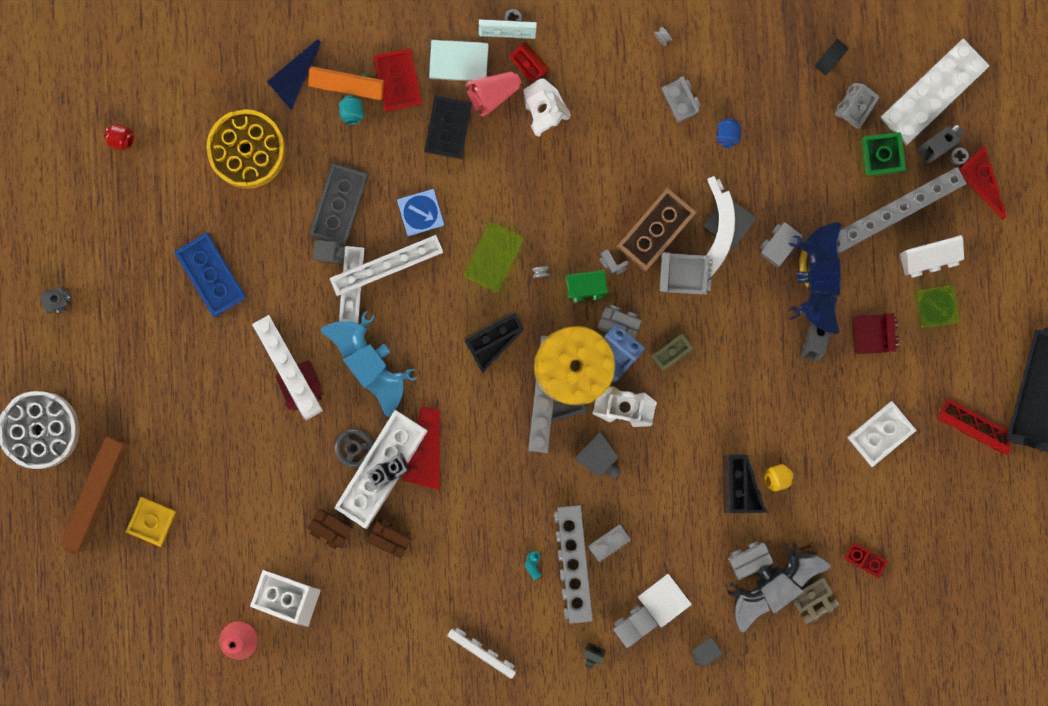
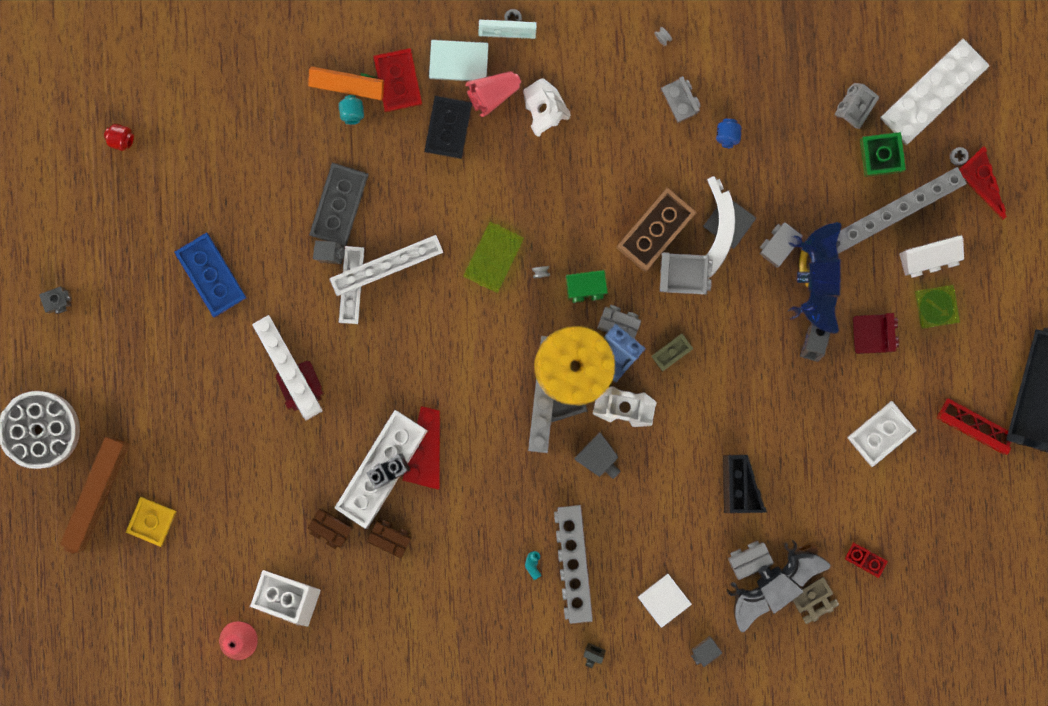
yellow brick [207,109,286,189] -> none
clear blue wing [267,39,321,110] -> none
dark azure torso [321,311,417,417] -> none
dark grey piece [335,429,373,467] -> none
tile [397,189,445,237] -> none
white plate [447,628,516,679] -> none
black wedge [463,311,524,374] -> none
red slope [509,42,550,84] -> none
light grey brick [588,524,630,562] -> none
light grey bracket [599,249,629,275] -> none
light grey brick [612,605,658,648] -> none
yellow head [763,464,793,492] -> none
black tyre [815,39,849,76] -> none
dark grey torso [916,126,963,165] -> none

